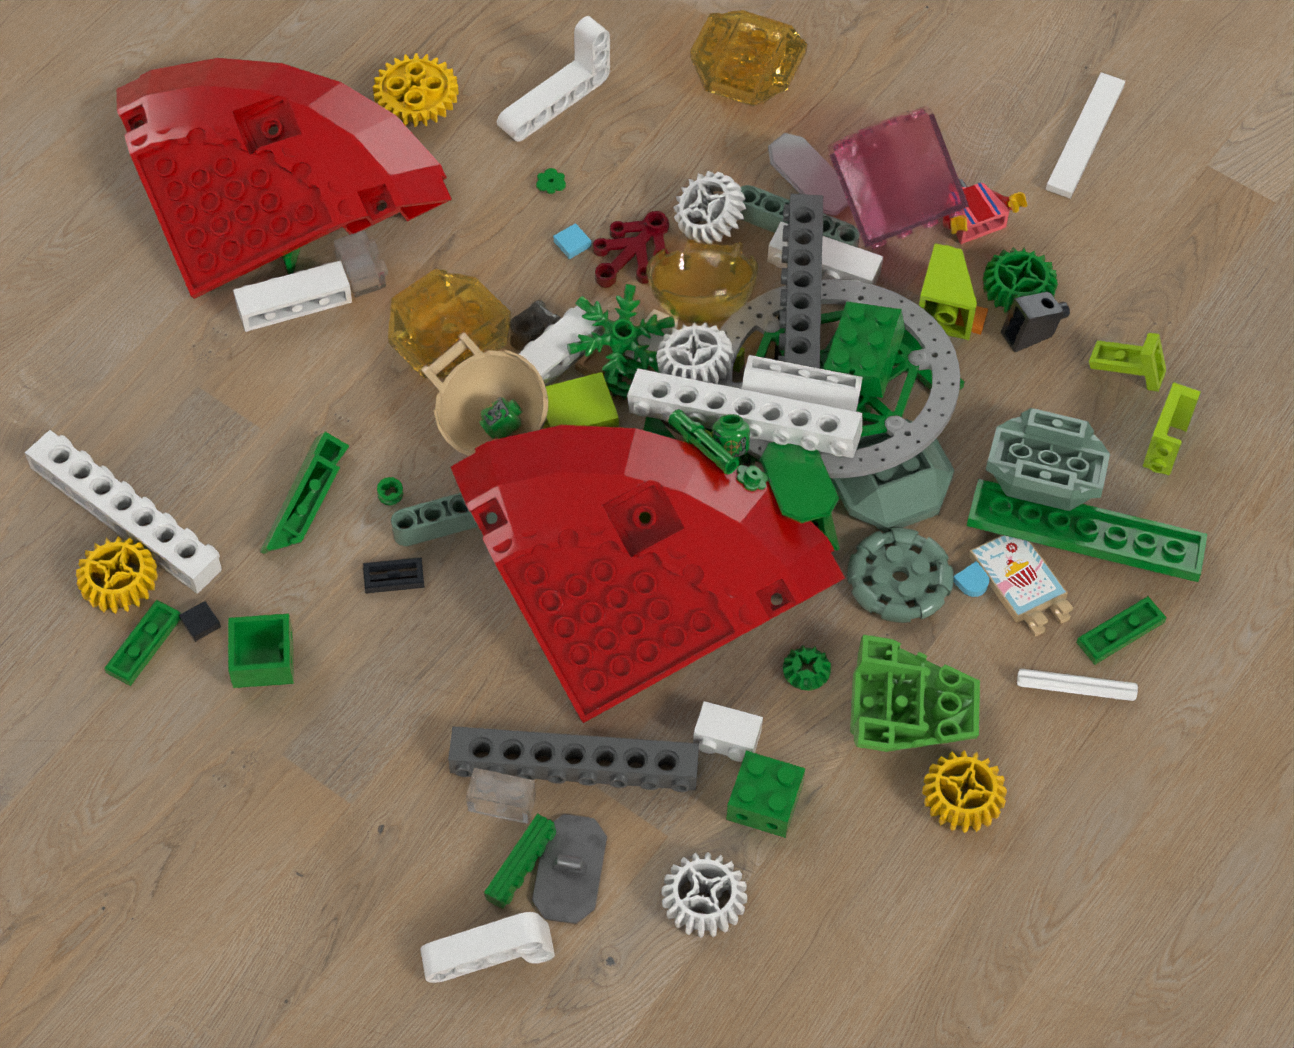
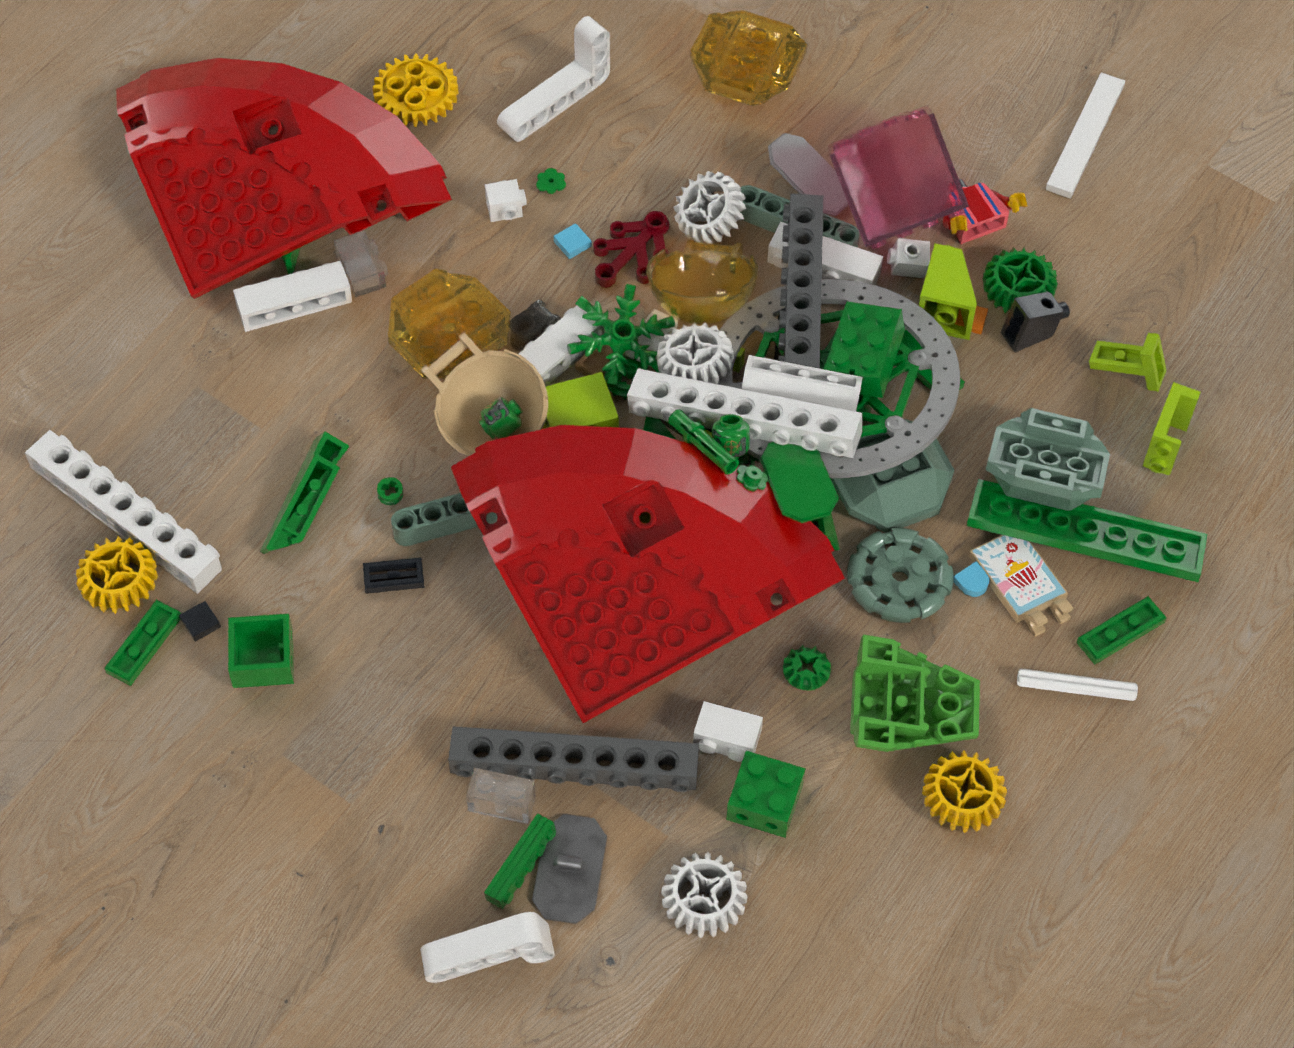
none -> white brick [485,179,527,222]
none -> white brick [887,238,930,278]

